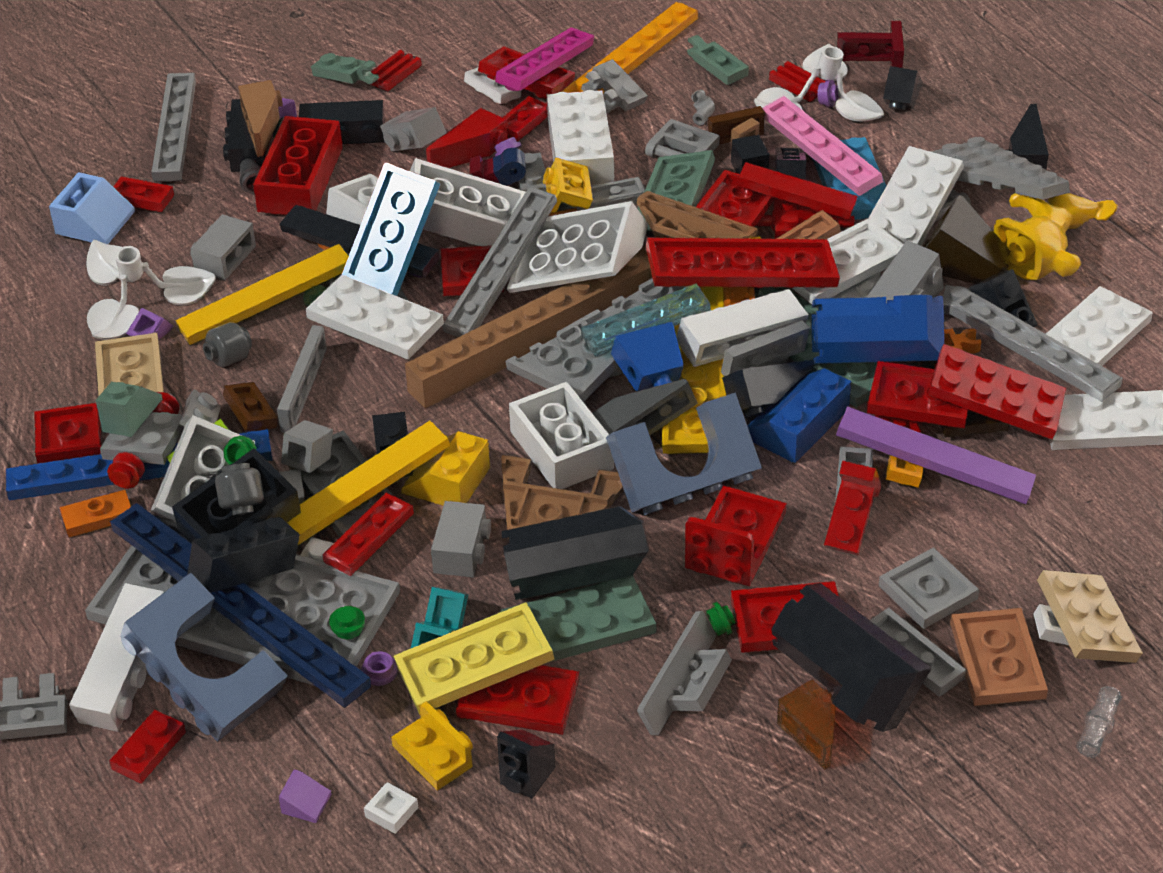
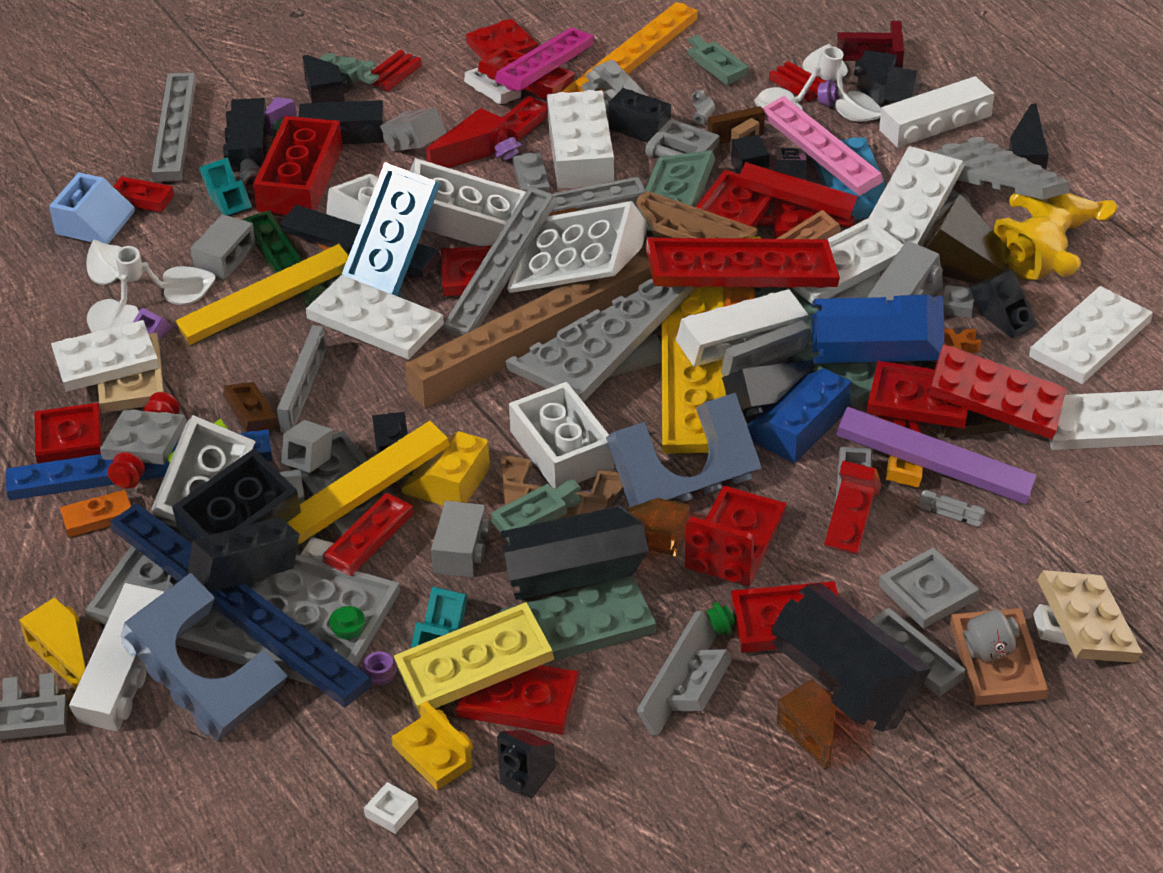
sand green slope [96,381,162,437] -> none
red plate [109,709,186,784] -> none
light grey plate [179,389,221,427] -> none
dark grey head [203,322,252,367] -> none
dark grey head [215,463,264,516] -> none
green plate [224,436,257,465] -> none
medium nougat slope [238,80,283,157] -> none
medium lavender slope [279,769,332,823] -> none
dark blue leg [469,148,526,186] -> none
yellow bracket [543,158,593,213] -> none
clear light blue plate [581,283,711,357] -> none
dark grey slope [592,379,698,435] -> none
blue torso [611,322,683,391] -> none
light grey tile [949,291,1123,402] -> none
clear pin [1076,686,1123,758] -> none
none -> yellow slope [19,597,86,690]
none -> white plate [51,320,159,392]
none -> teal slope [199,158,252,216]
none -> dark green tile [243,211,303,274]
none -> black slope [302,55,349,103]
none -> red plate [466,18,538,59]
none -> sand green plate [491,479,582,543]
none -> black brick [608,88,671,143]
none -> clear orange slope [626,498,690,557]
none -> black slope [854,50,897,107]
none -> white brick [879,76,994,148]
none -> light grey axle [919,490,985,527]
none -> light grey head [963,609,1020,663]

